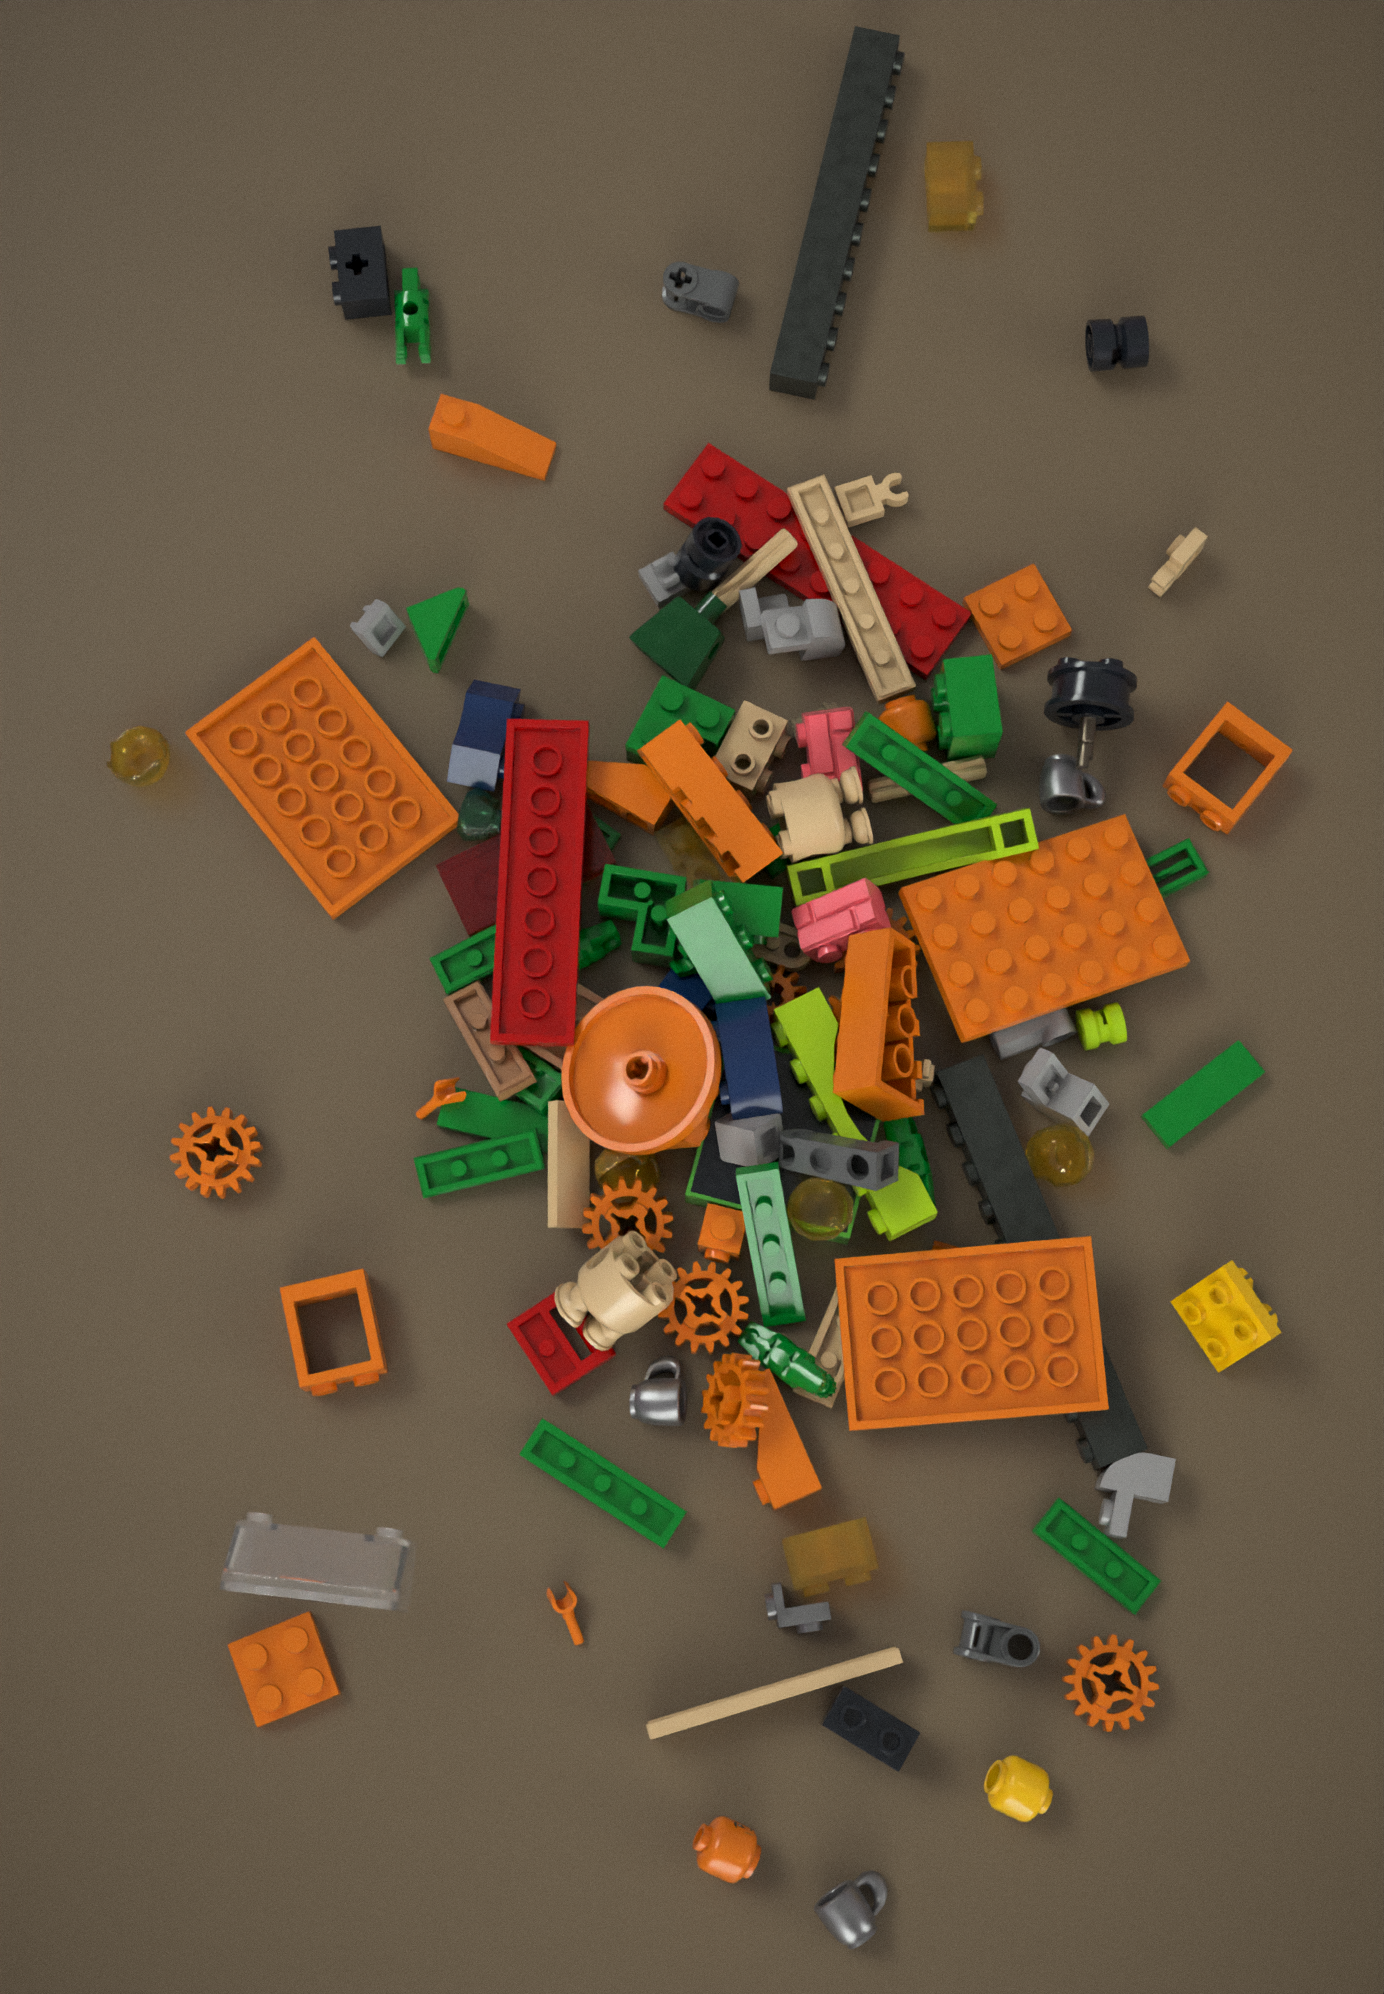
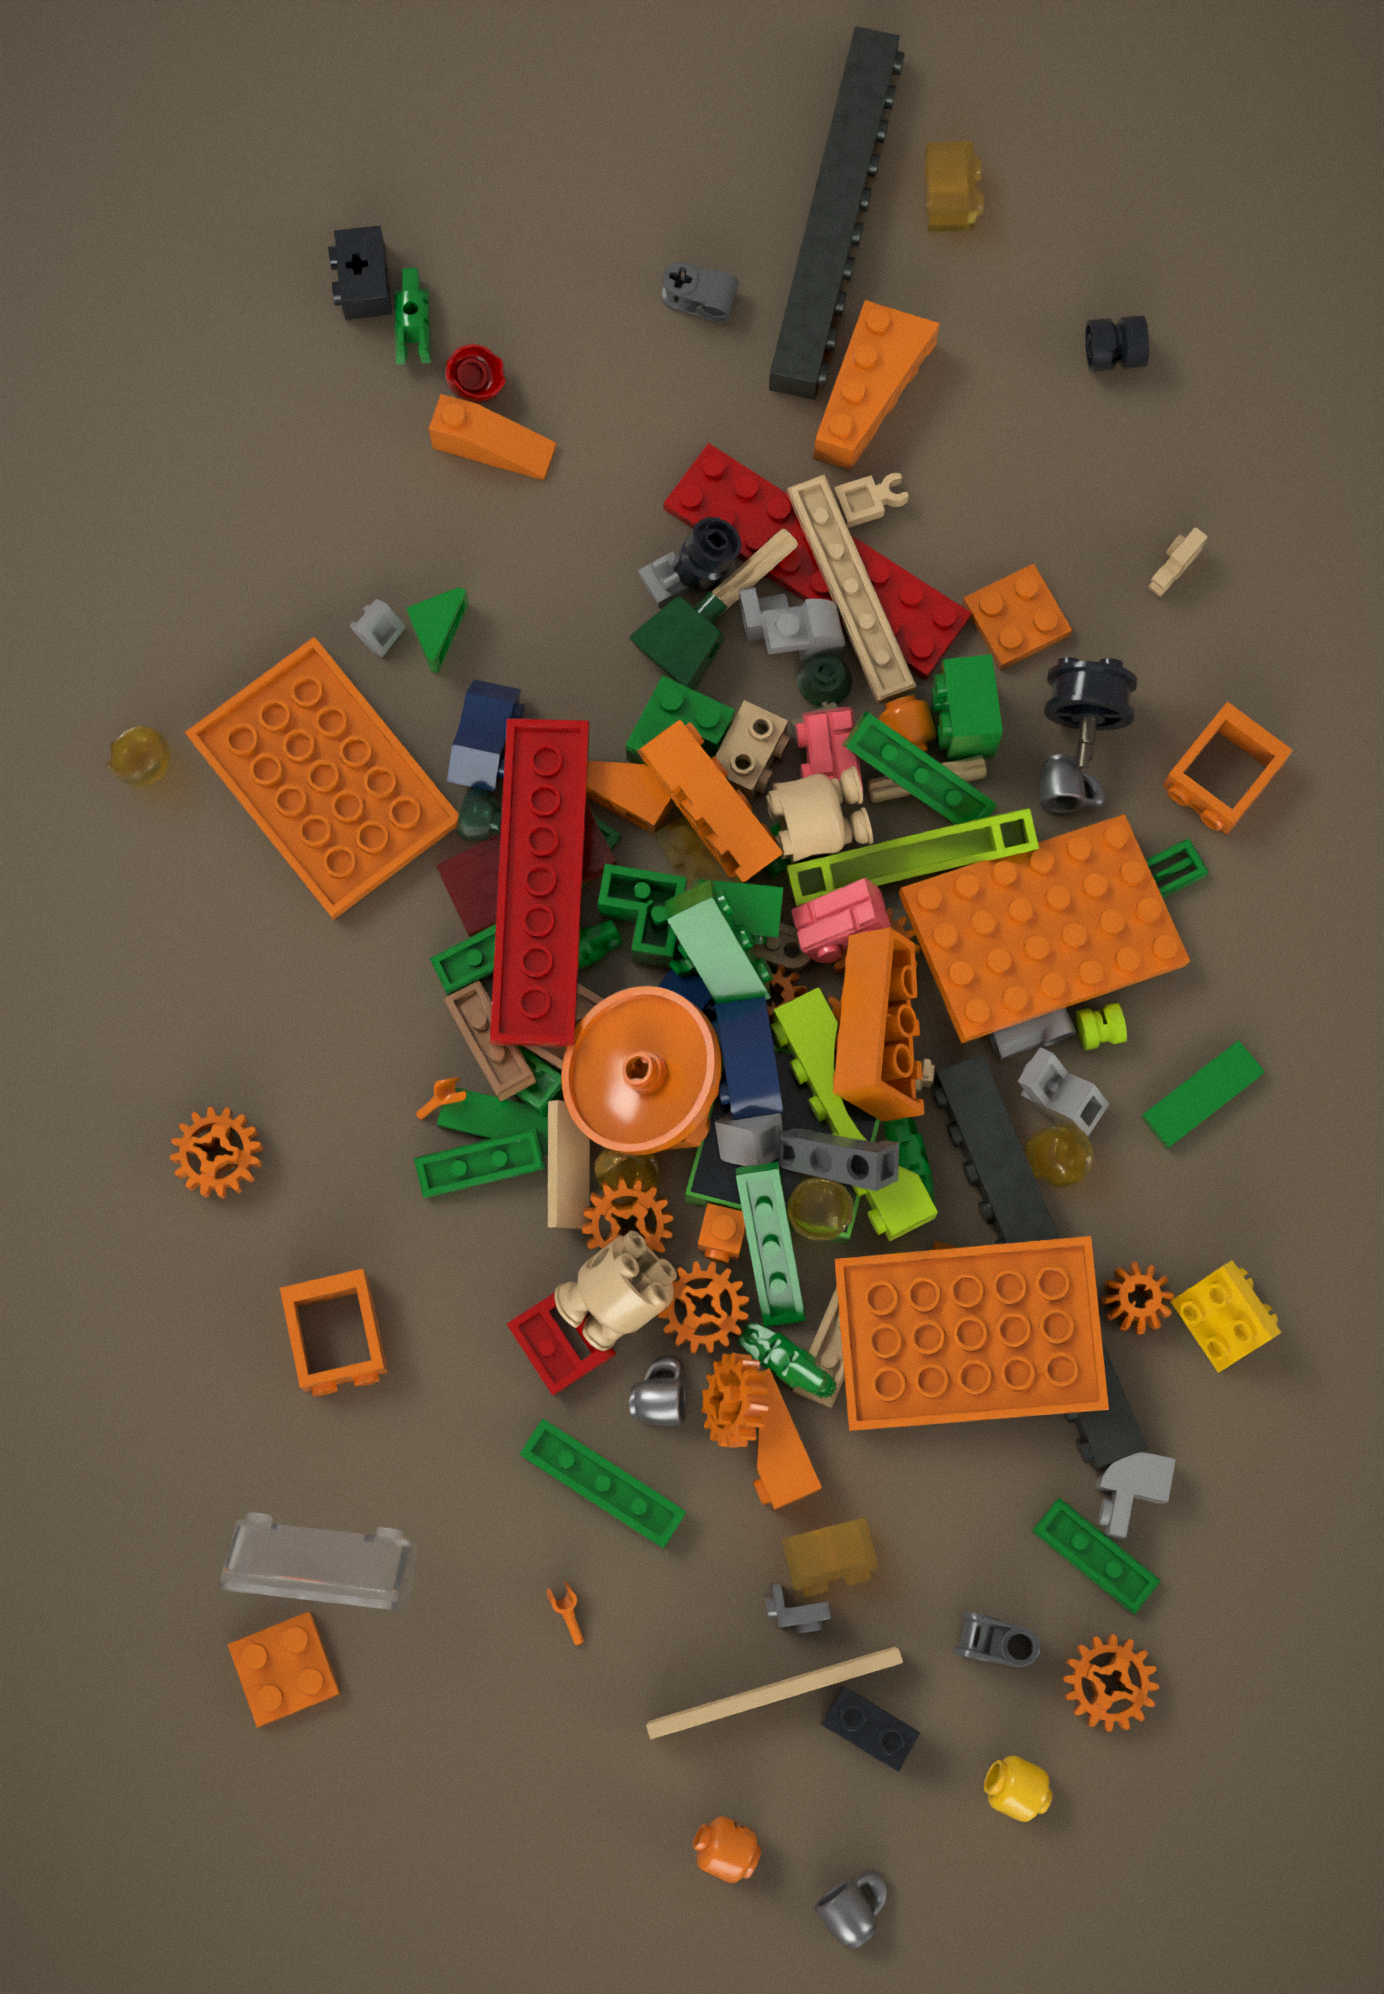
none -> red hair [445,343,506,404]
none -> clear green cone [797,654,852,707]
none -> orange wedge [813,300,940,470]
none -> orange gear [1100,1262,1174,1335]

